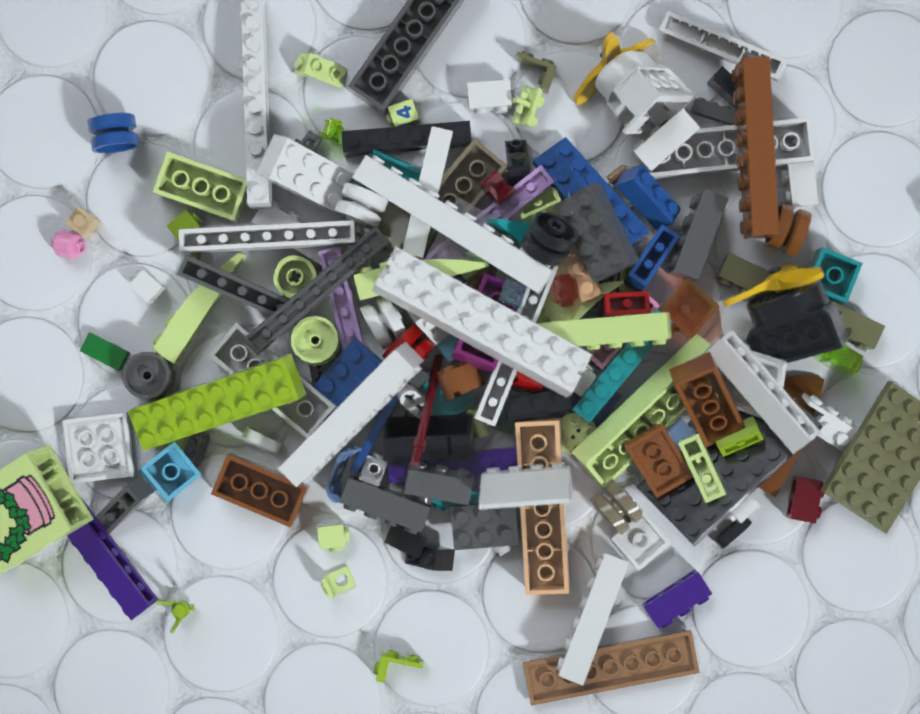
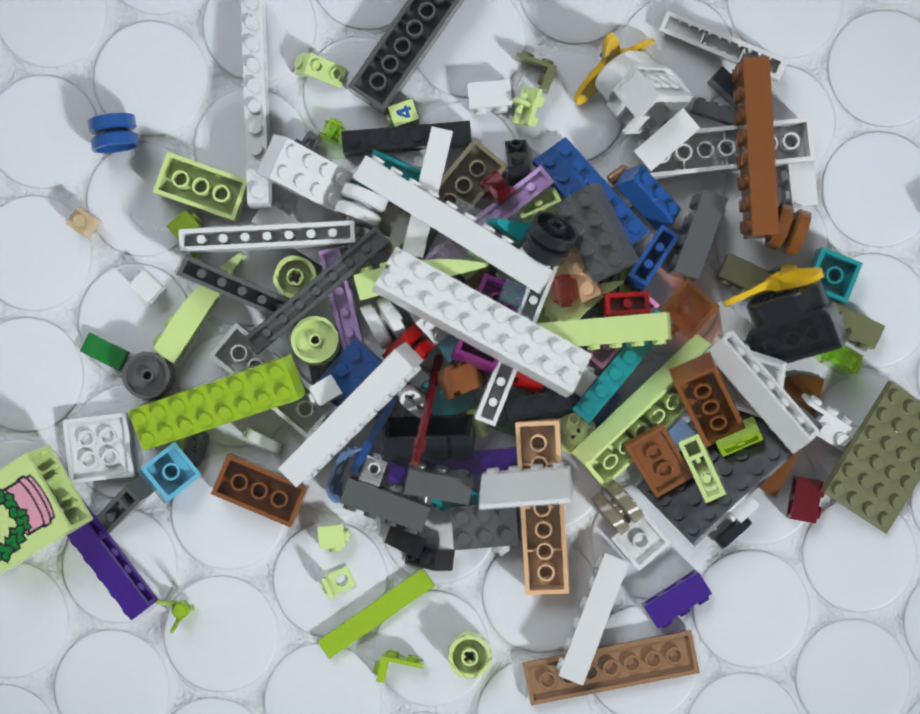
bright pink head [51,229,86,259] -> none
none -> white brick [307,374,342,408]
none -> lime tile [317,568,435,659]
none -> yellowish green brick [448,630,491,679]

